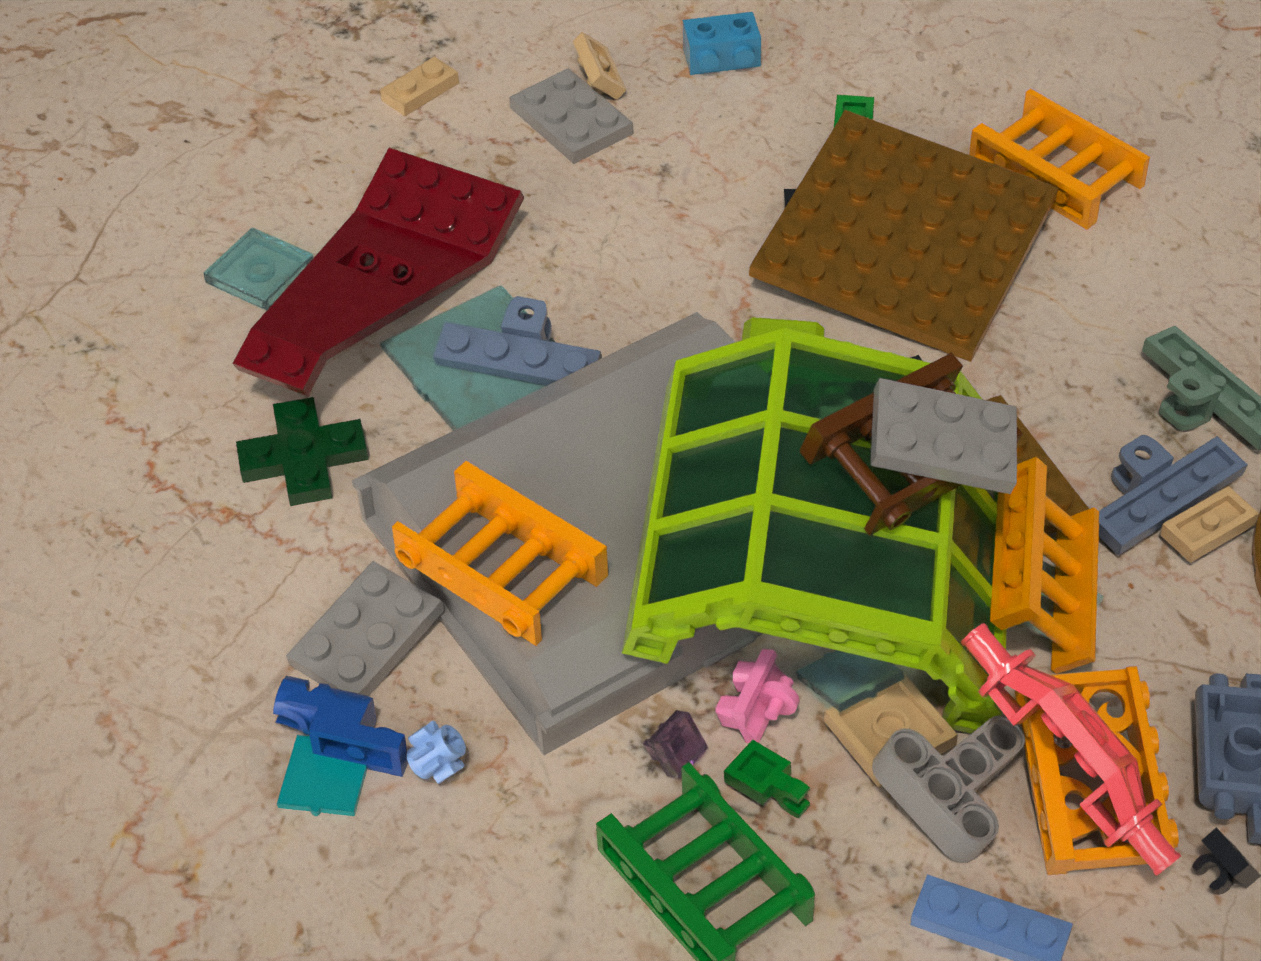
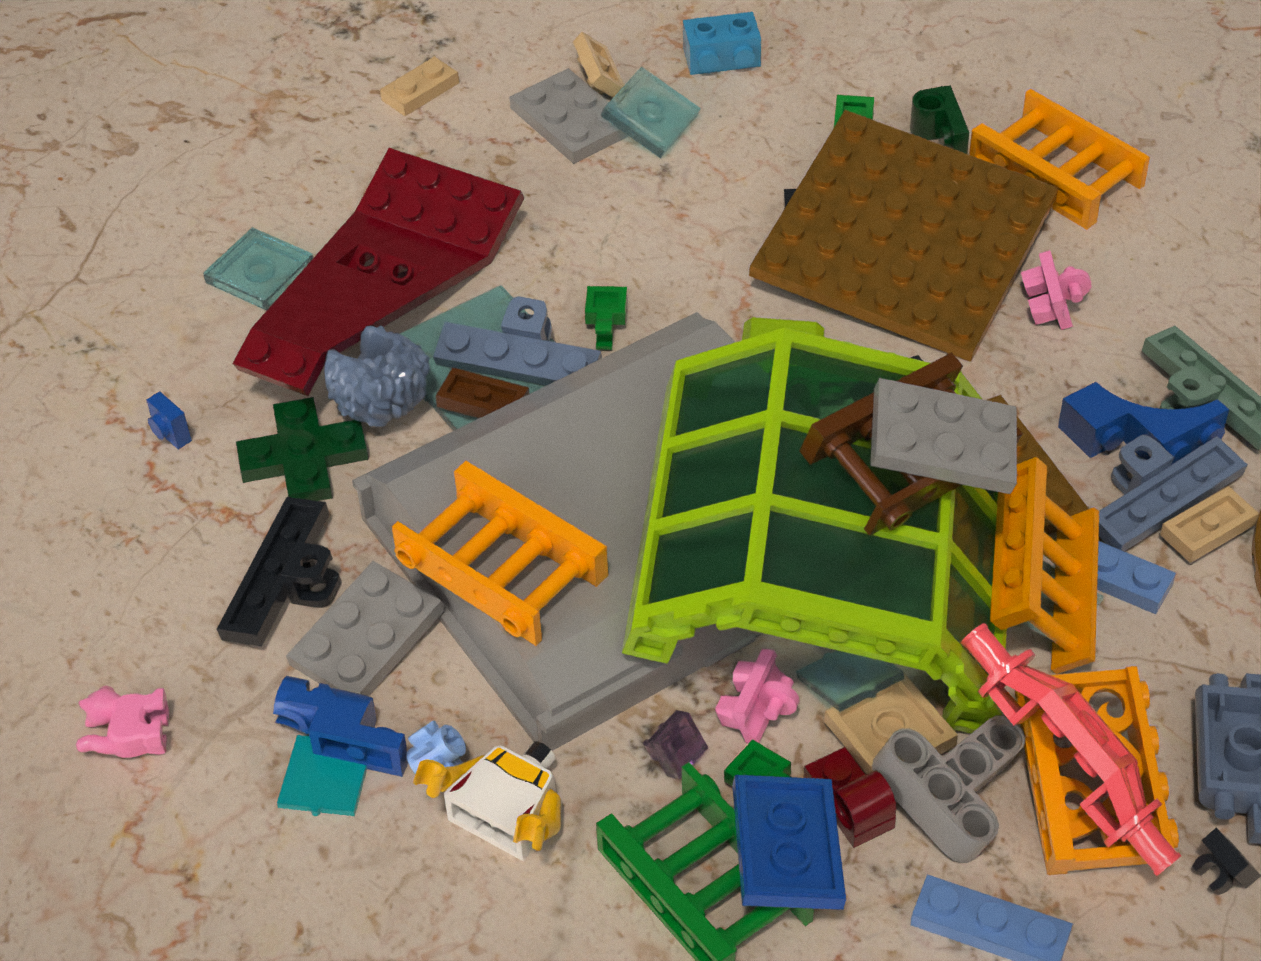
none -> bright pink animal [76,686,169,758]
none -> blue plate [146,391,192,450]
none -> black plate [217,497,341,647]
none -> sand blue hair [324,325,430,427]
none -> torso [413,741,561,861]
none -> reddish brown plate [436,367,529,418]
none -> green plate [585,286,627,350]
none -> clear light blue tile [600,66,701,158]
none -> blue tile [732,775,846,910]
none -> dark red plate [803,747,896,848]
none -> dark green plate [910,85,970,154]
none -> bright pink hips [1021,250,1091,330]
none -> blue arch [1058,382,1229,465]
none -> medium blue plate [1097,541,1176,614]

